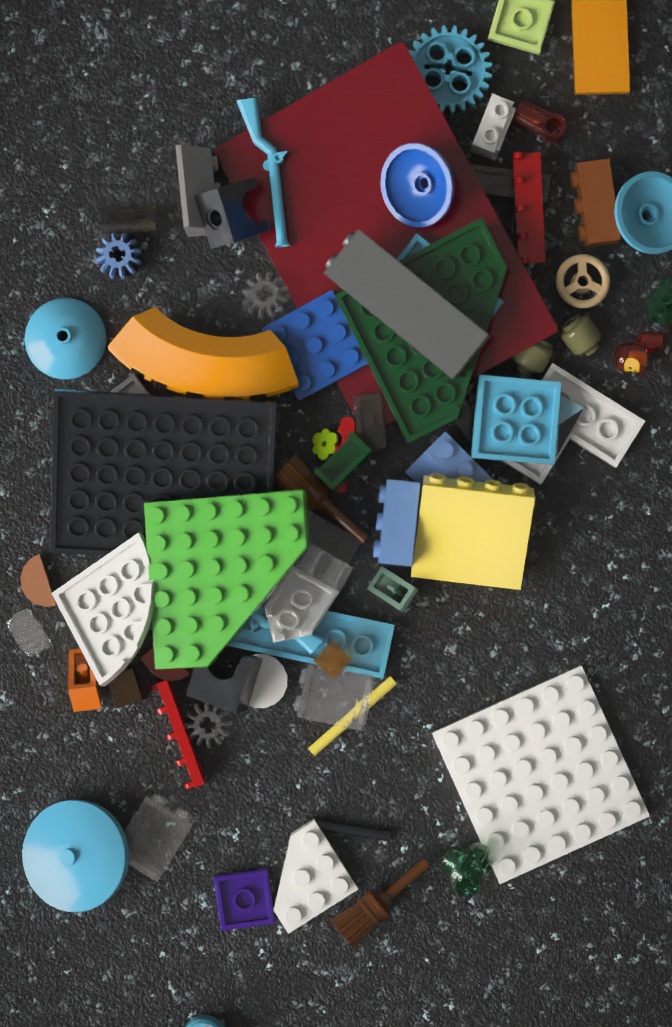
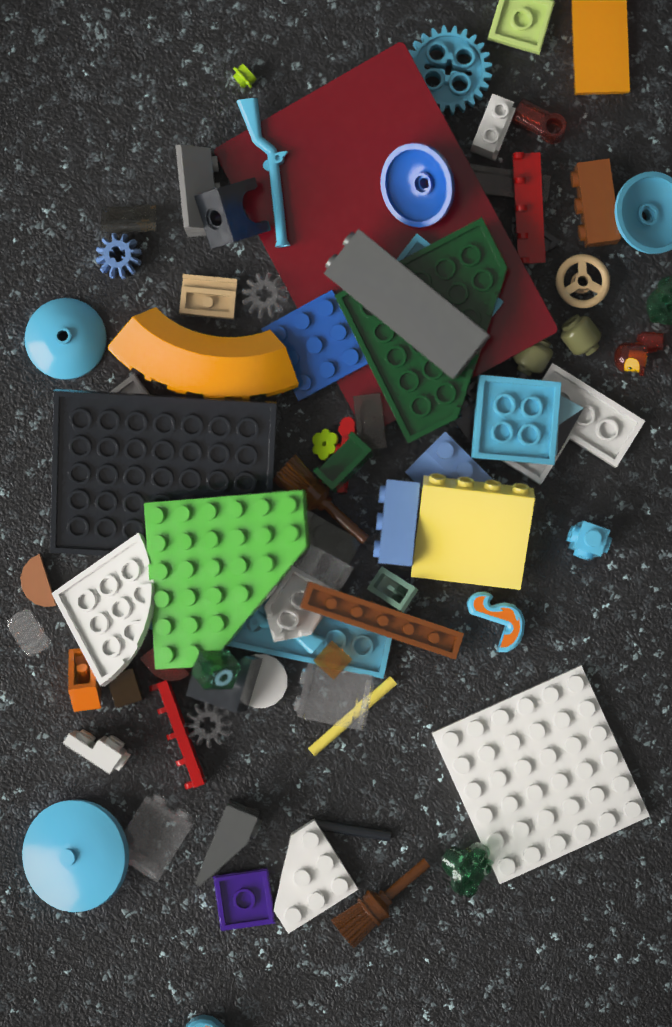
none -> white plate [63,729,131,774]
none -> tan plate [179,274,238,320]
none -> clear green brick [192,650,241,690]
none -> dark grey slope [195,799,262,886]
none -> lime plate [232,63,257,89]
none -> dark orange plate [299,581,464,660]
none -> medium azure animal [467,592,525,652]
none -> medium azure brick [566,521,612,560]

